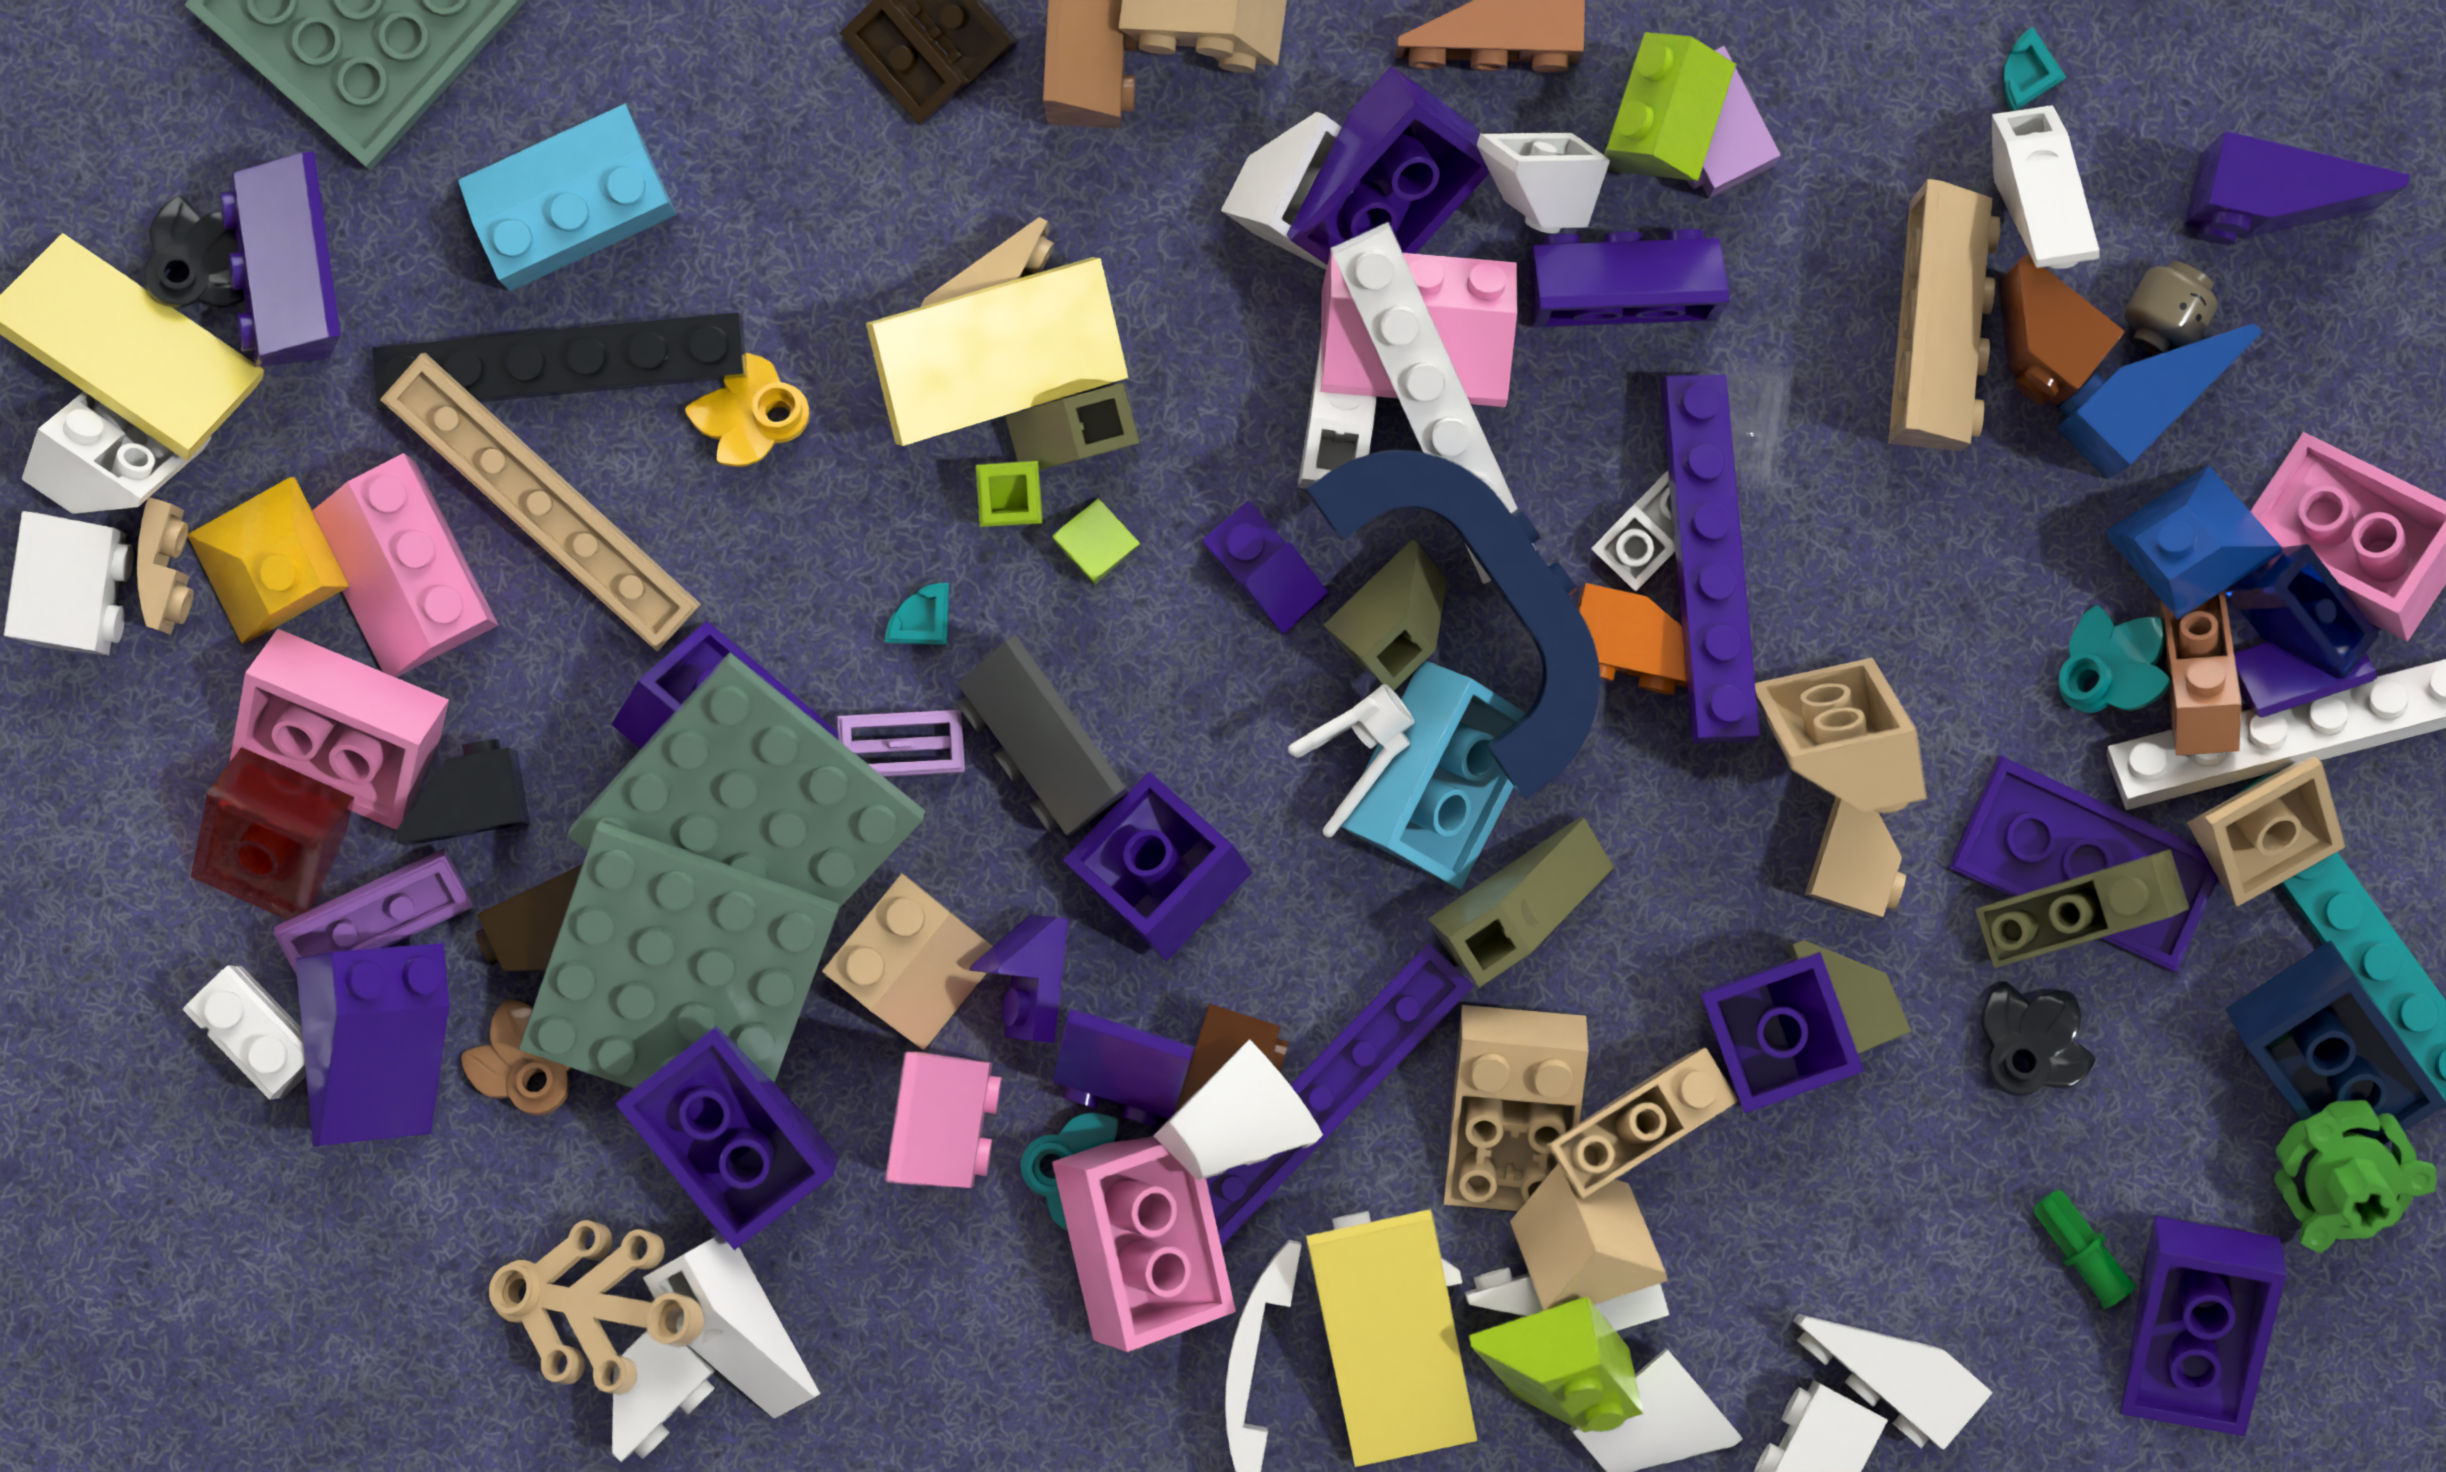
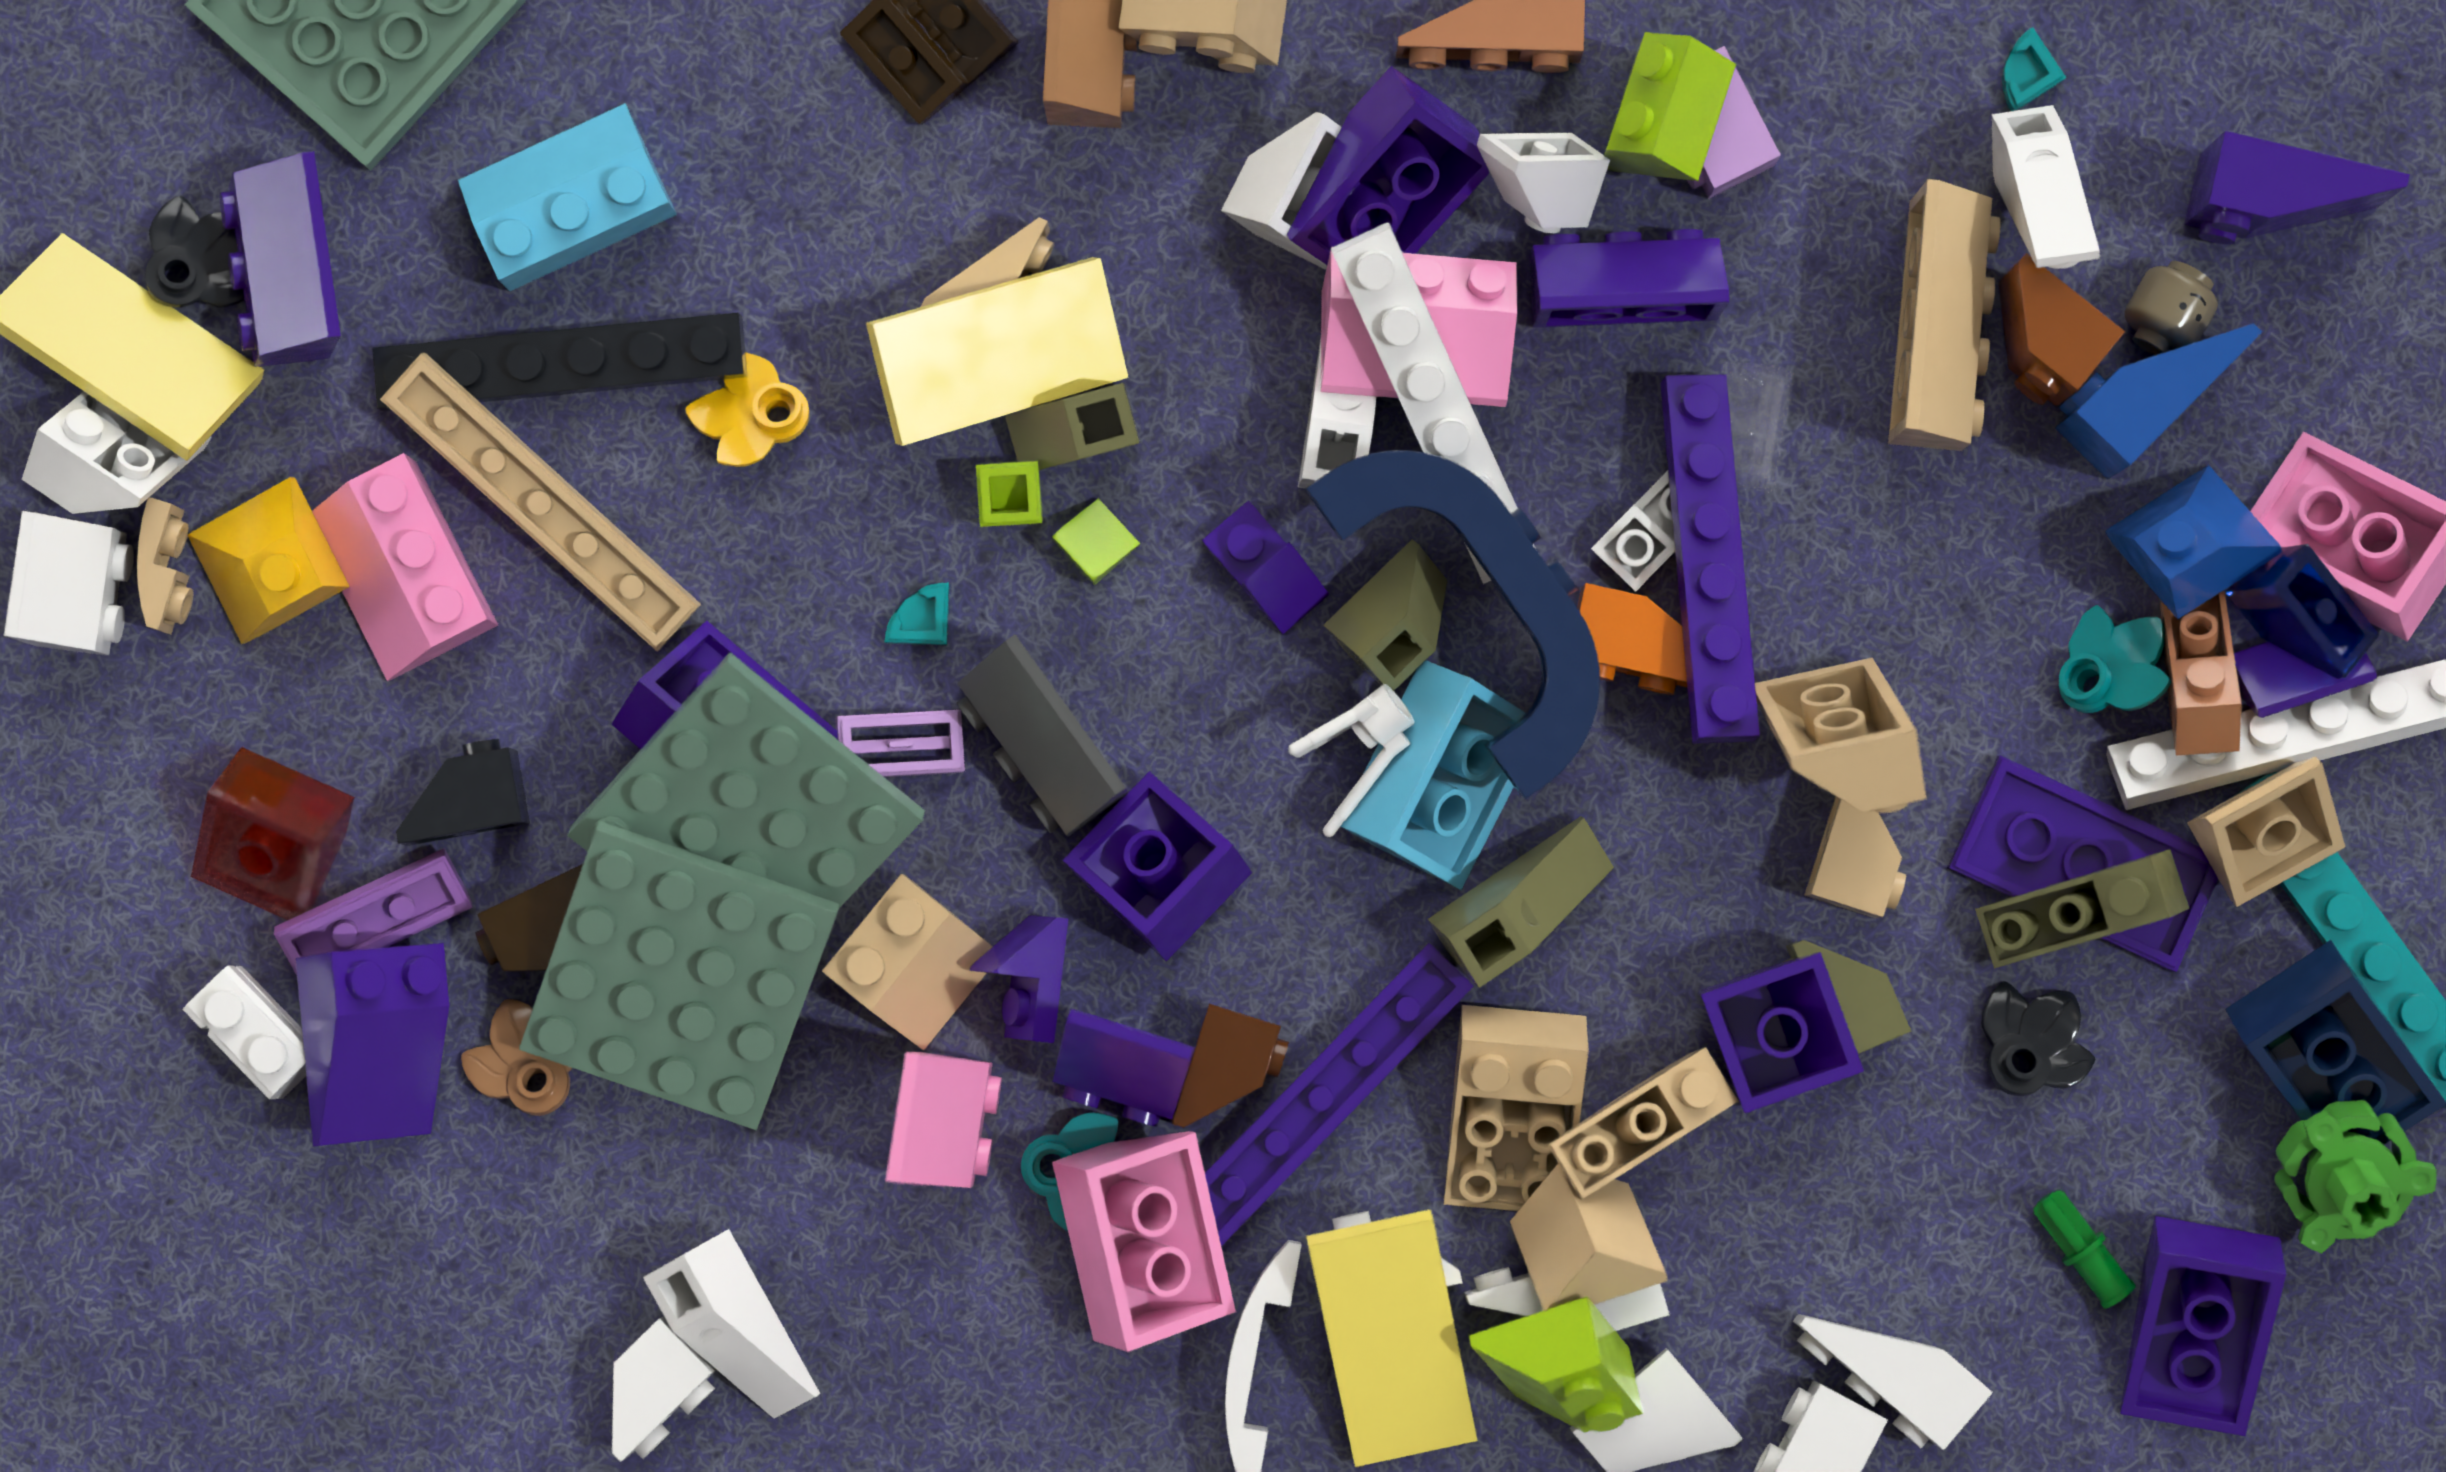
bright pink slope [230,629,449,830] -> none
tan plant [489,1220,704,1395] -> none
dark purple slope [616,1025,839,1251] -> none
white slope [1153,1040,1323,1181] -> none

